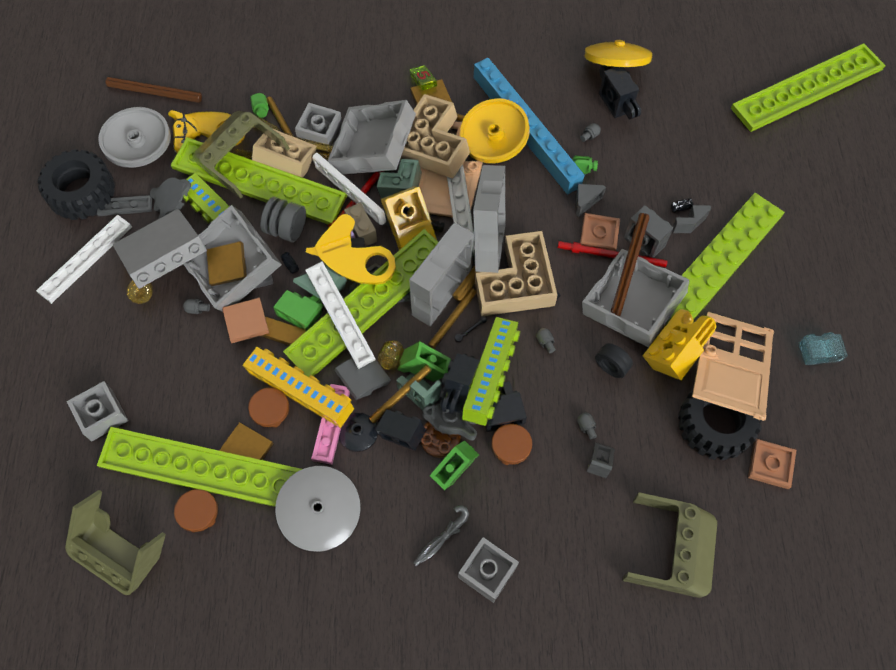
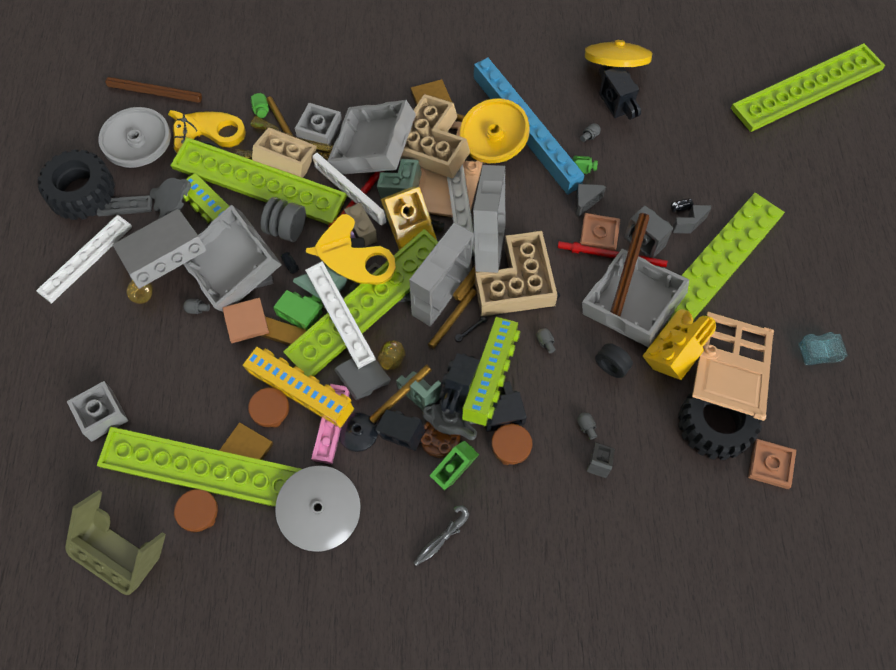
olive windscreen [193,111,290,199] -> none
pearl gold tile [206,241,247,286] -> none
bright green hinge [398,341,451,382] -> none
clear neon green tile [410,65,437,90] -> none
light grey brick [458,537,519,603] -> none
olive windscreen [623,492,717,598] -> none

